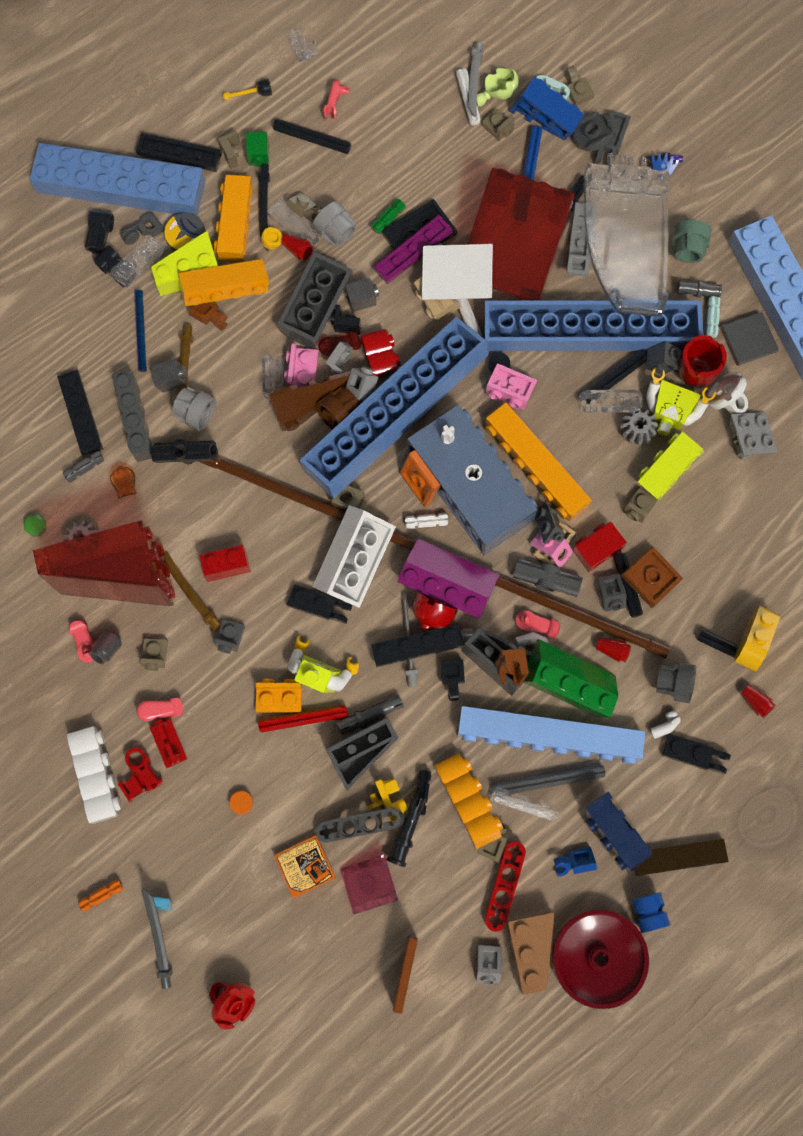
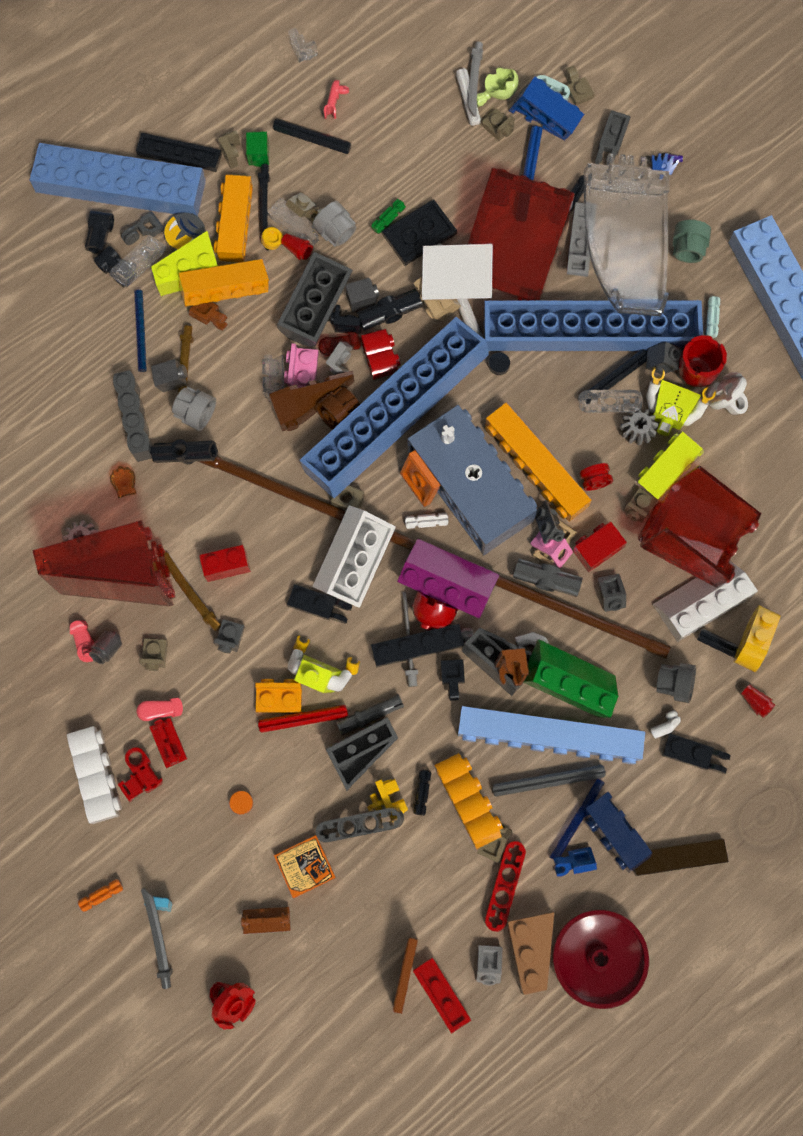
bright green tile [24,514,47,537] -> none
black plate [57,370,103,456] -> none
dark grey axle [63,451,104,482] -> none
hinge [223,78,272,100] -> none
clear pink slope [341,854,398,914] -> none
light grey brick [346,366,378,401] -> none
magenta tile [374,215,453,285] -> none
black pin [386,794,426,867] -> none
bright pink bracket [486,363,537,410] -> none
clear plate [486,786,558,821] -> none
coral piece [516,611,560,639] -> none
dark grey tile [572,112,614,151] -> none
red cone [596,637,632,663] -> none
black axle [614,553,643,618] -> none
dark orange tile [621,546,683,608] -> none
blue wheel [631,892,671,933] -> none
dark grey pin [677,280,722,298] -> none
dark grey tile [721,312,779,366] -> none
light grey hinge [728,412,778,460] -> none
none -> dark orange hinge [241,907,291,934]
none -> black piece [357,289,423,331]
none -> red plate [413,957,472,1034]
none -> clear blue bar [549,778,605,860]
none -> red wheel [579,463,614,491]
none -> clear red windscreen [638,466,762,588]
none -> white slope [653,559,758,642]

